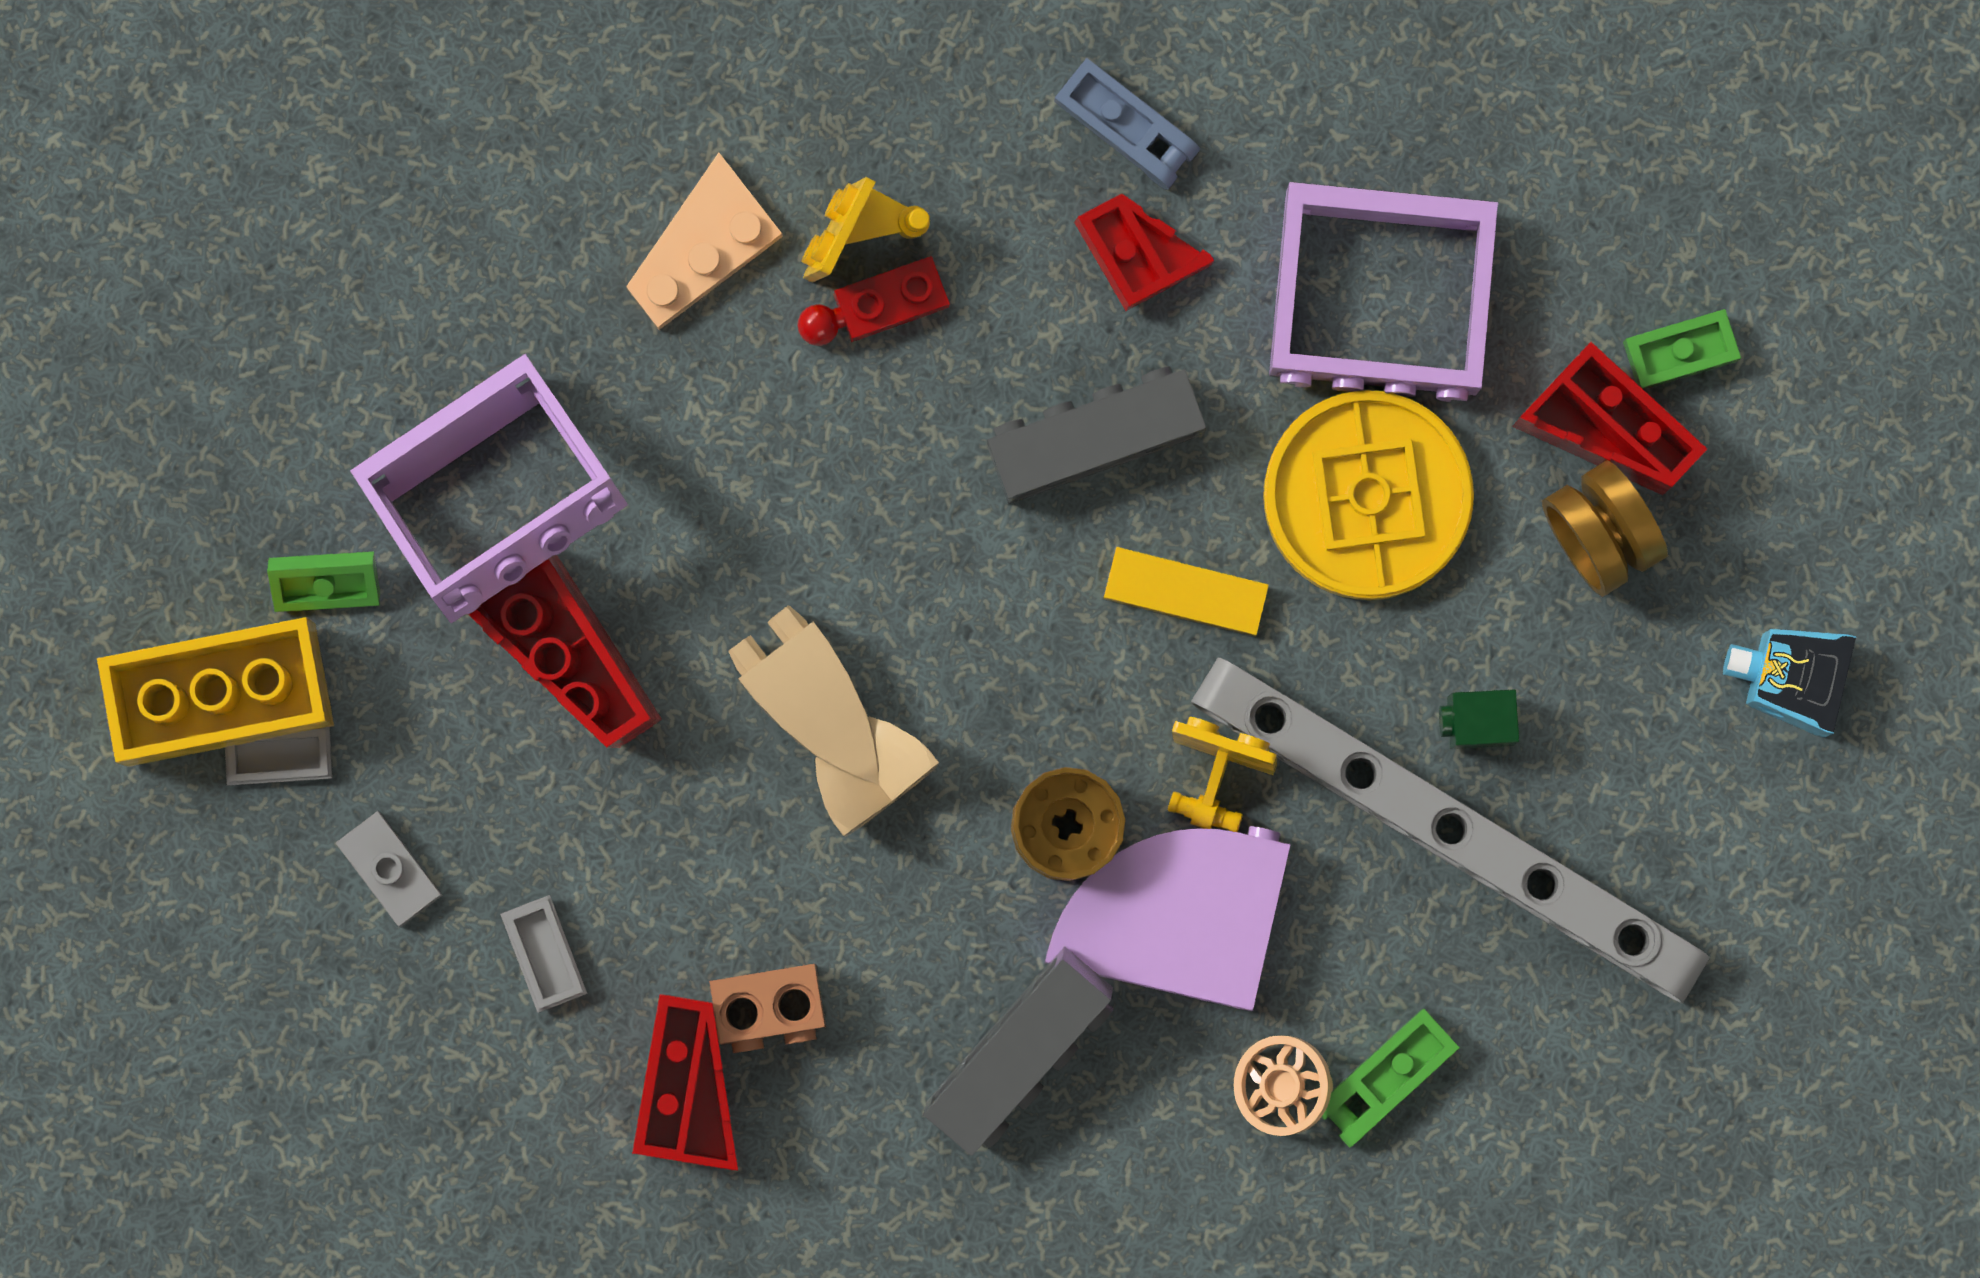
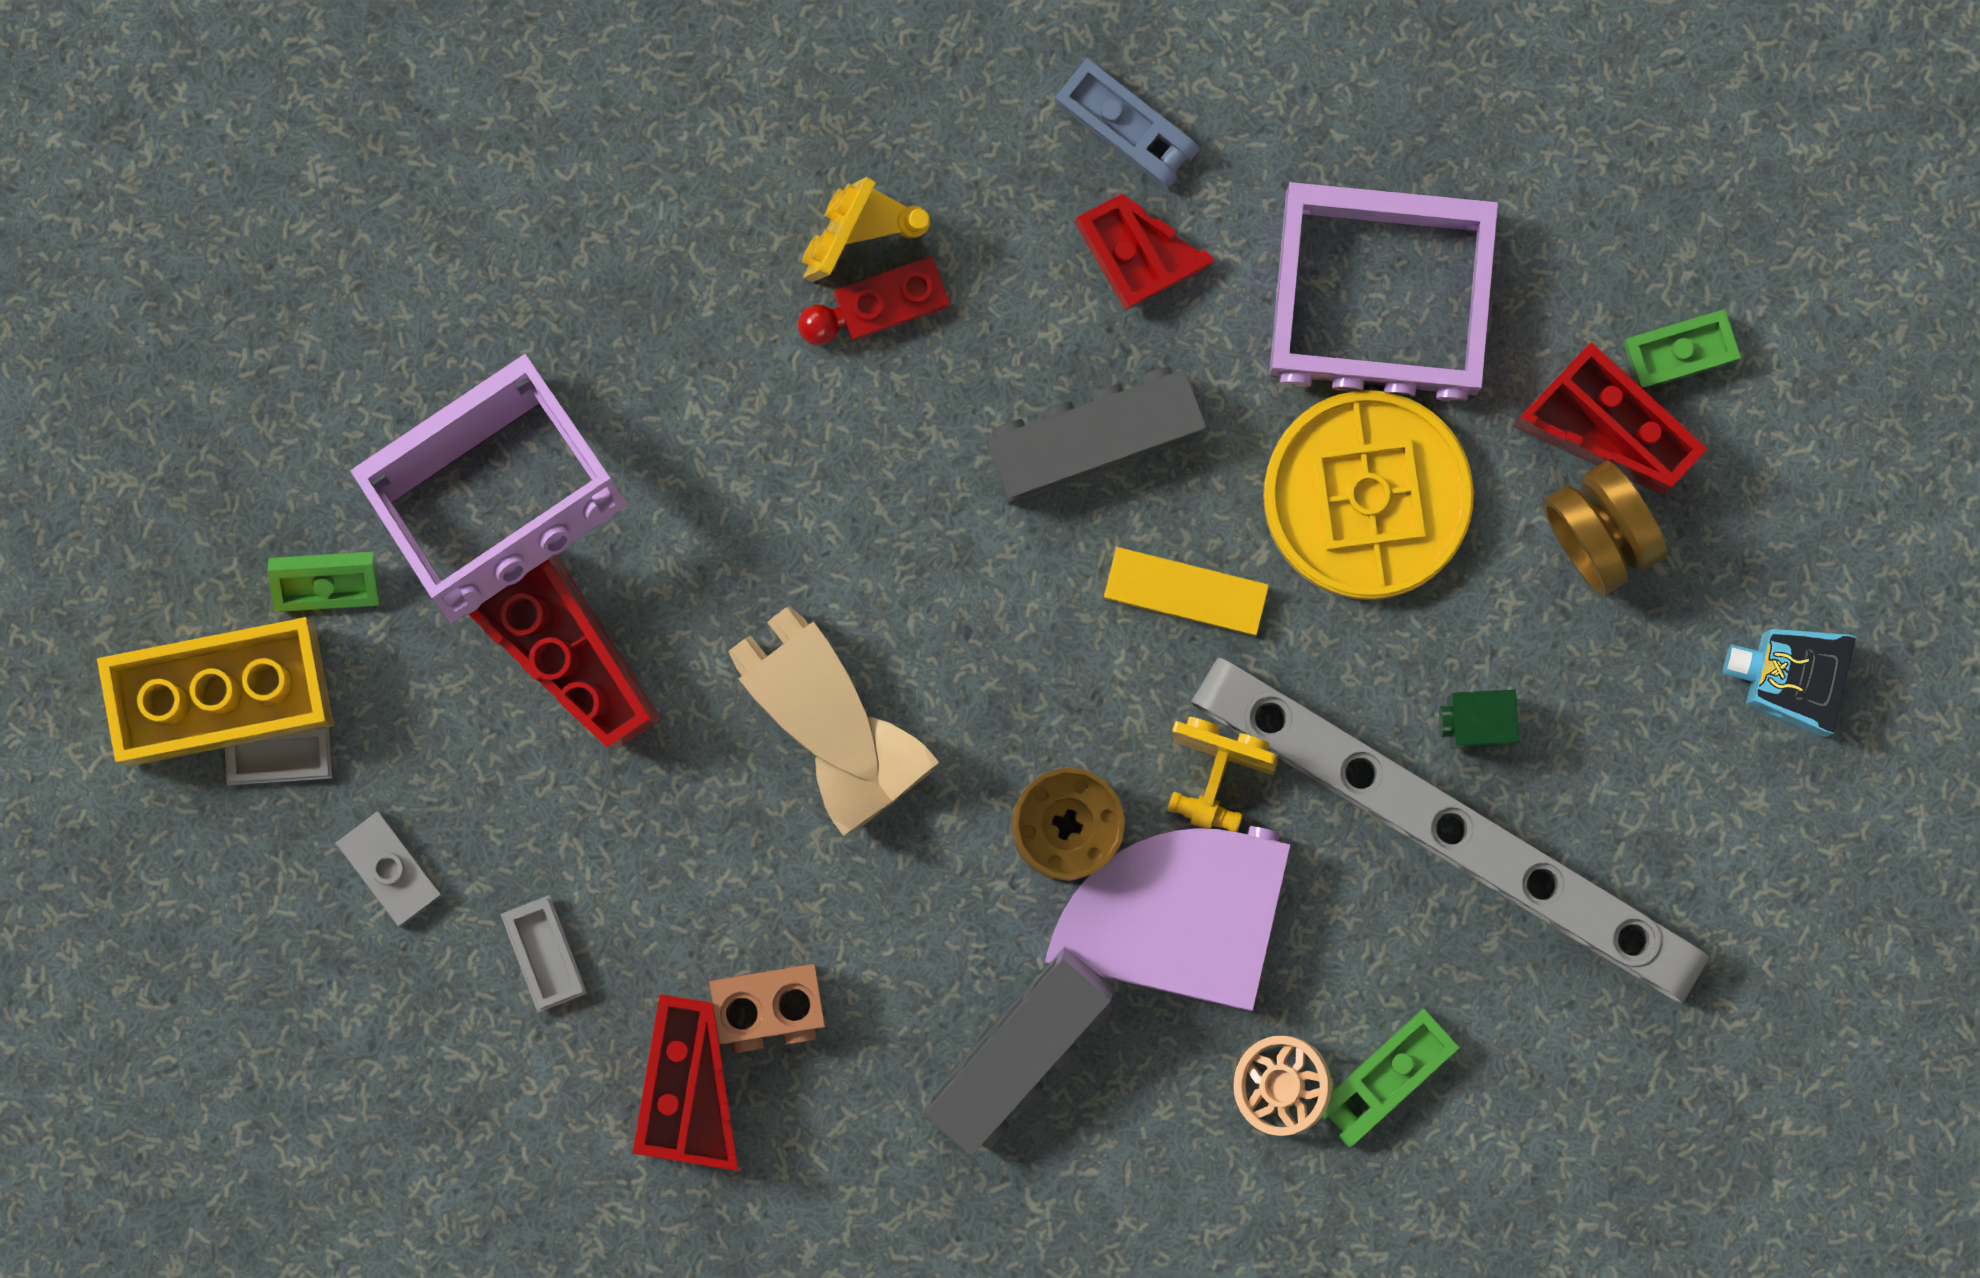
light nougat wing [626,153,783,330] -> none

